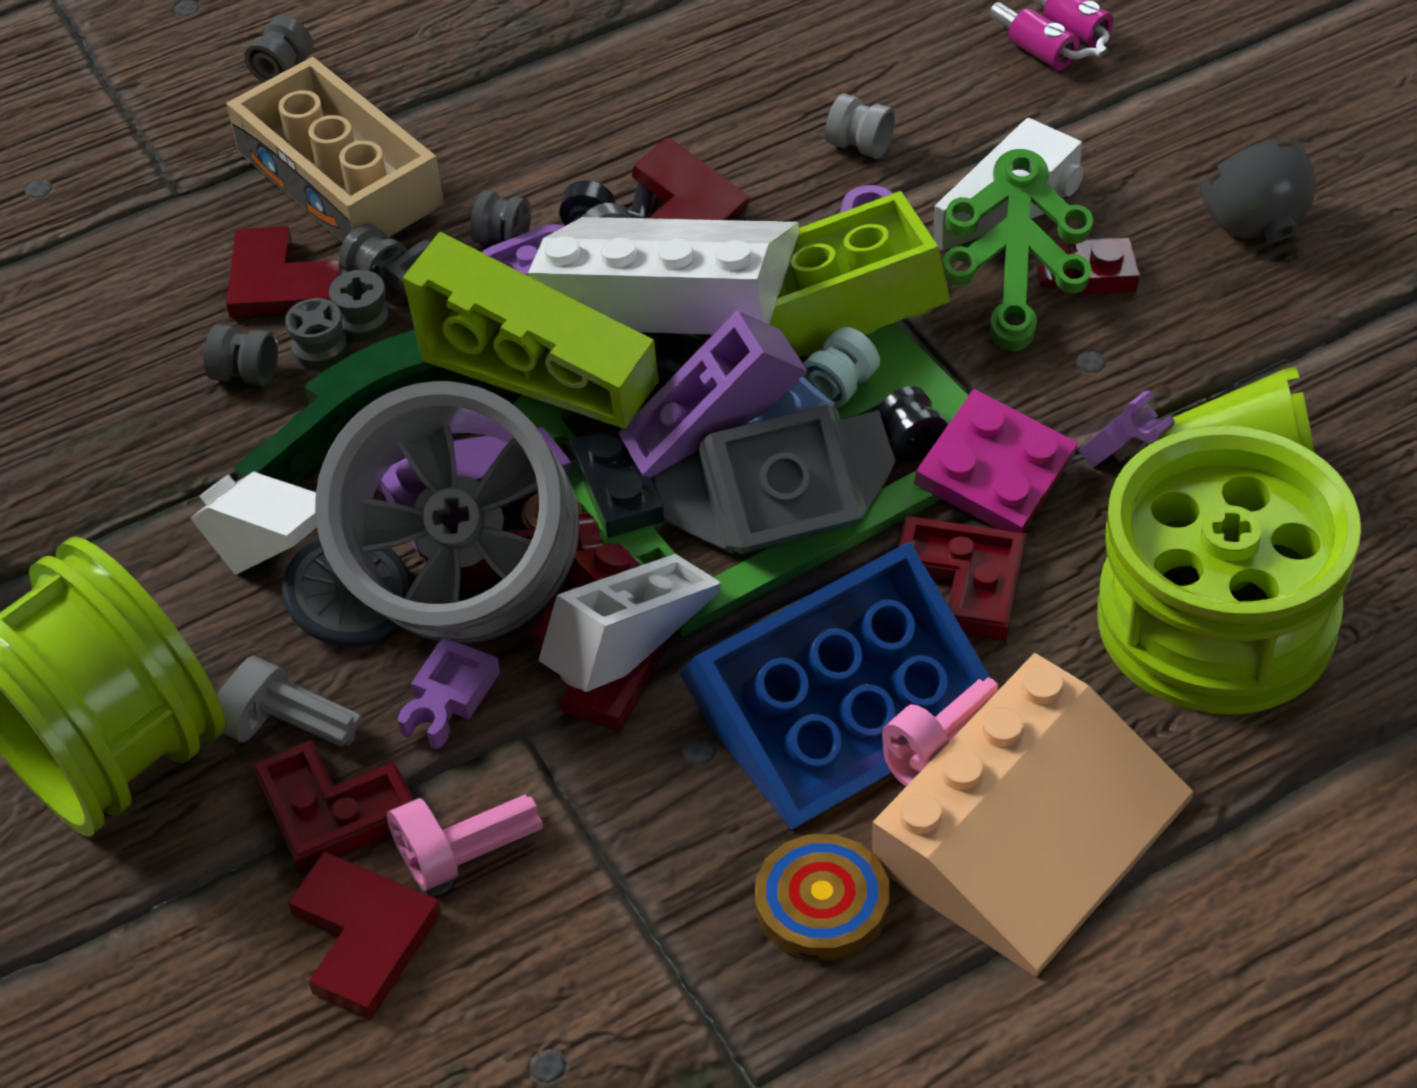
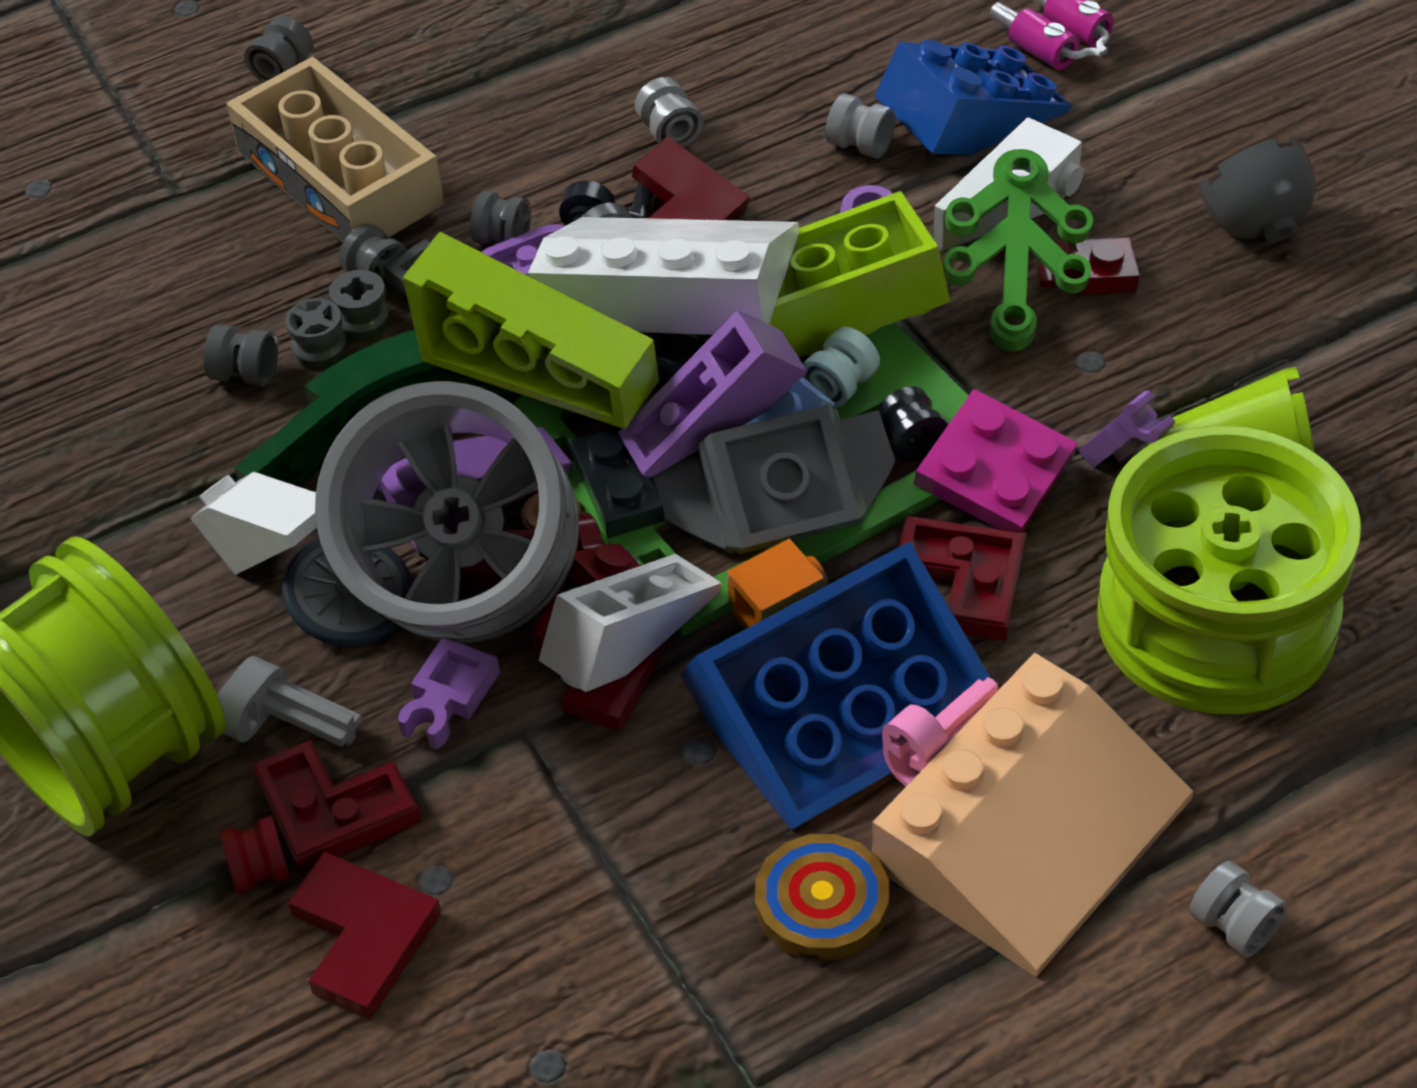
dark red tile [226,226,342,318] -> none
bright pink piece [387,794,543,891] -> none
none -> dark red wheel [220,815,290,895]
none -> light grey wheel [635,77,703,148]
none -> orange brick [727,538,828,629]
none -> blue slope [874,39,1071,155]
none -> light grey wheel [1189,860,1288,958]

